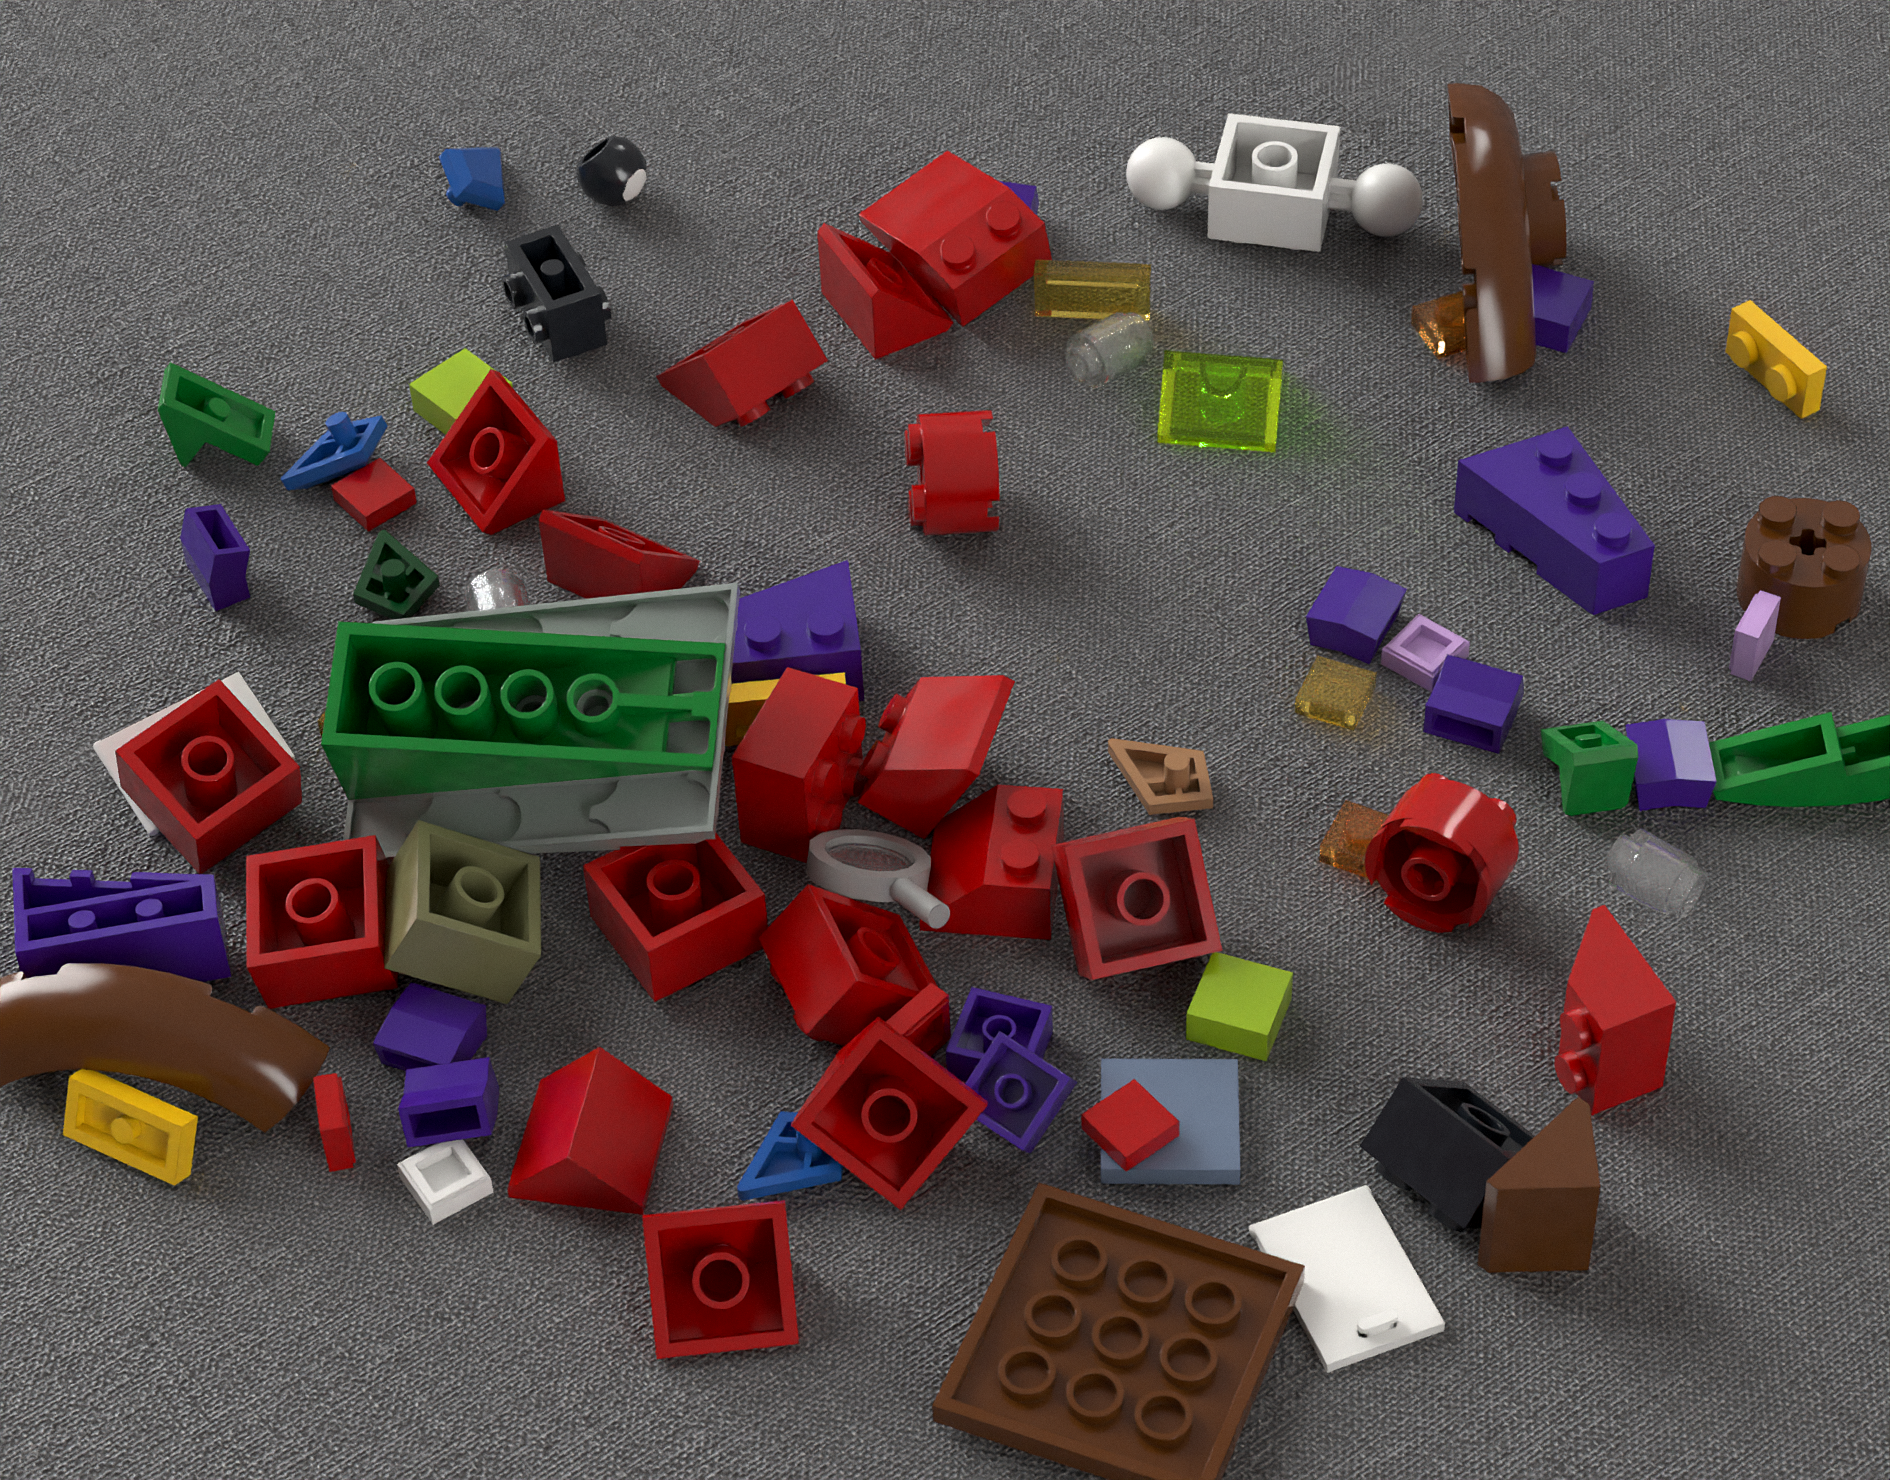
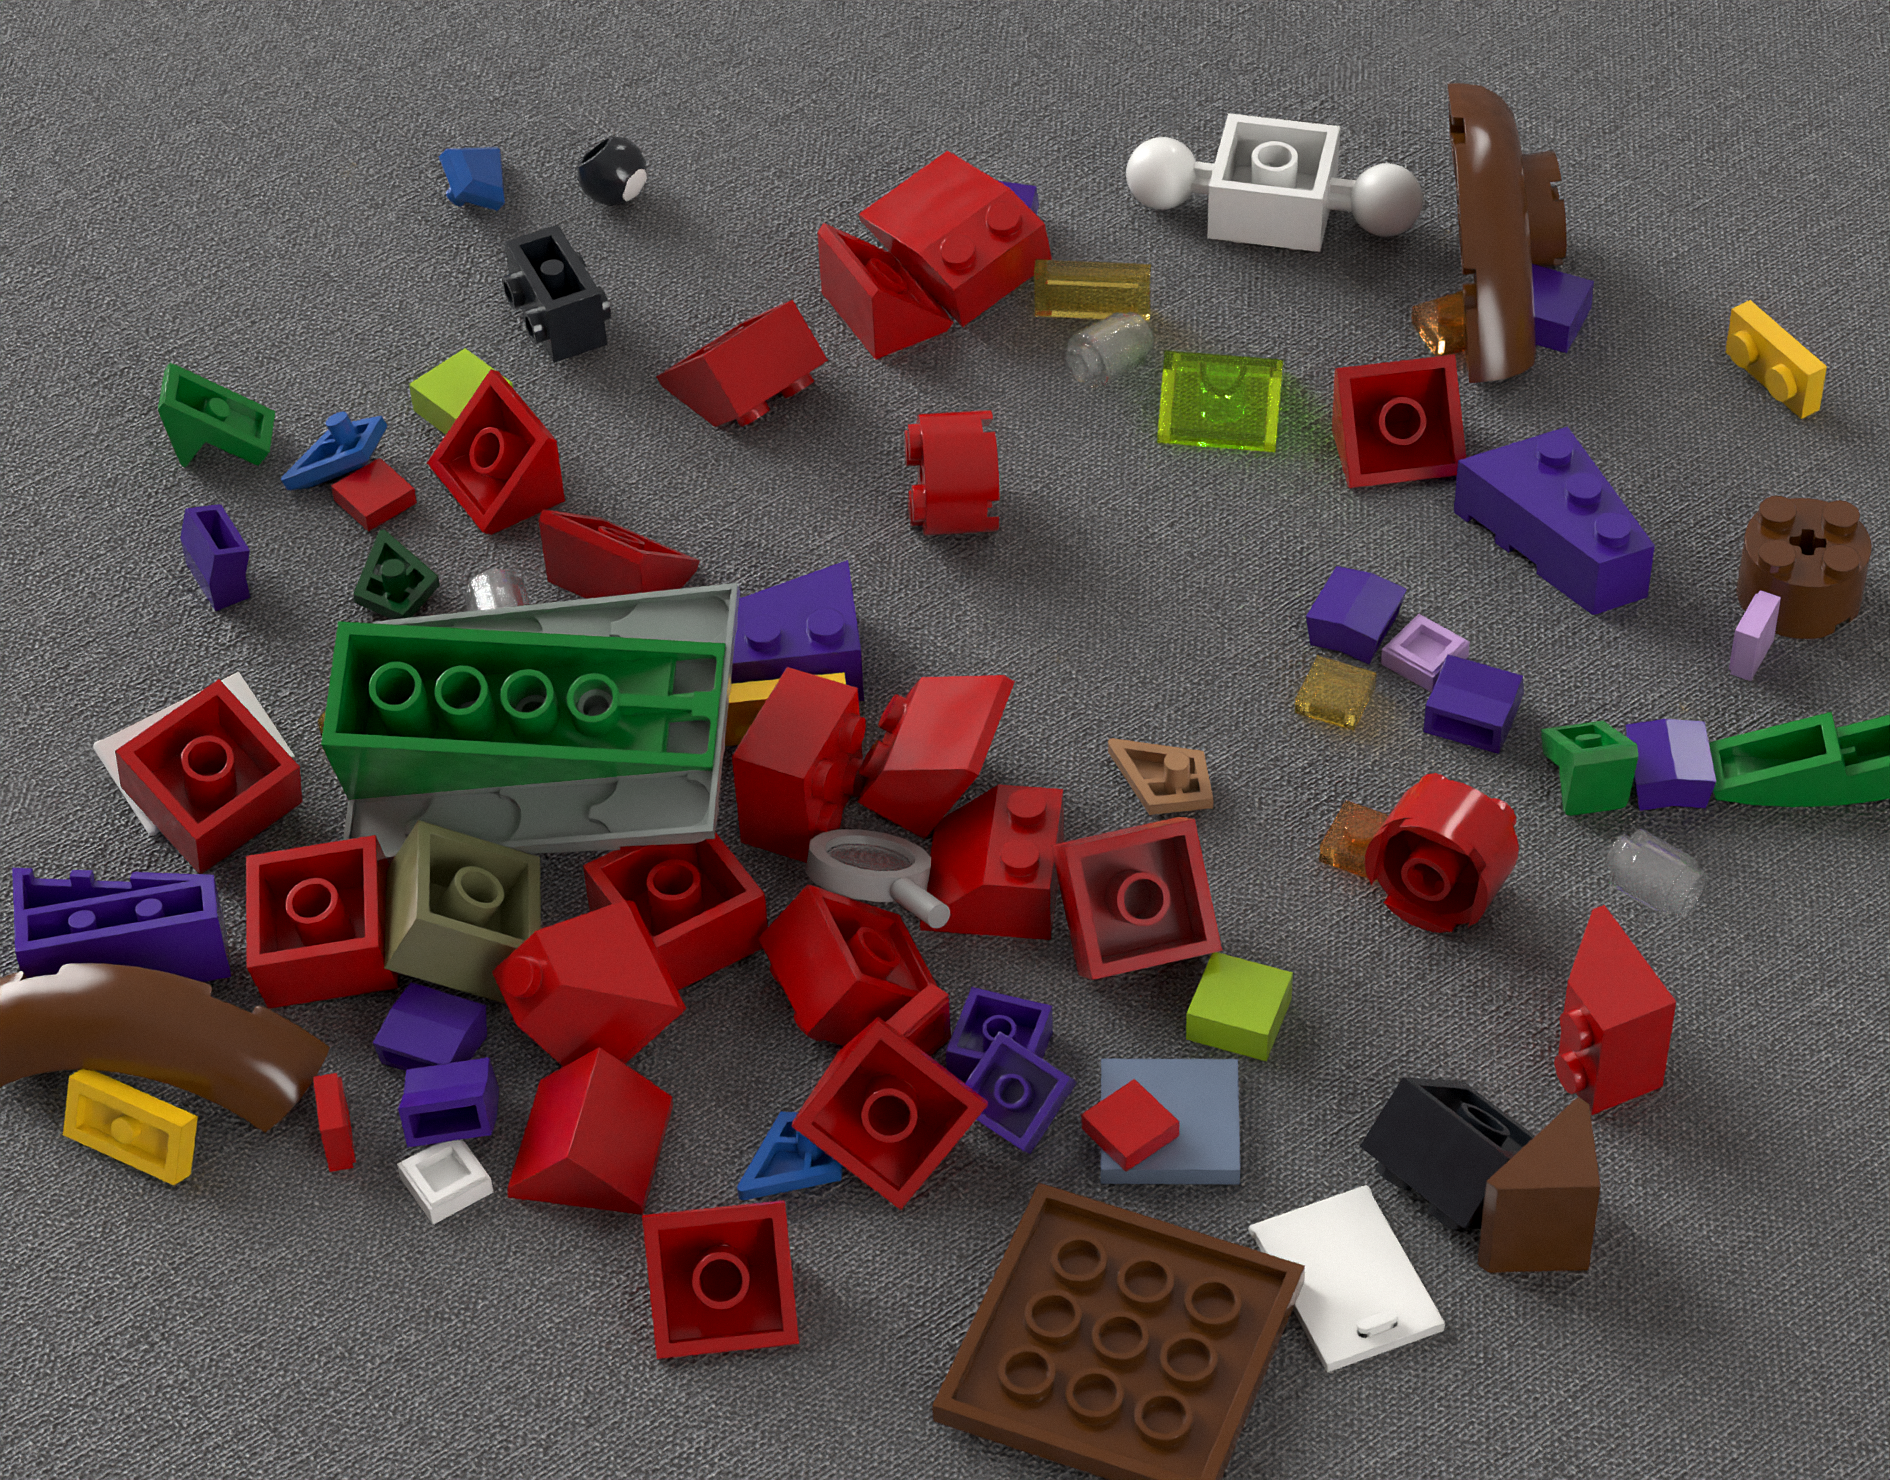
none -> red slope [492,900,687,1067]
none -> red slope [1332,354,1467,488]

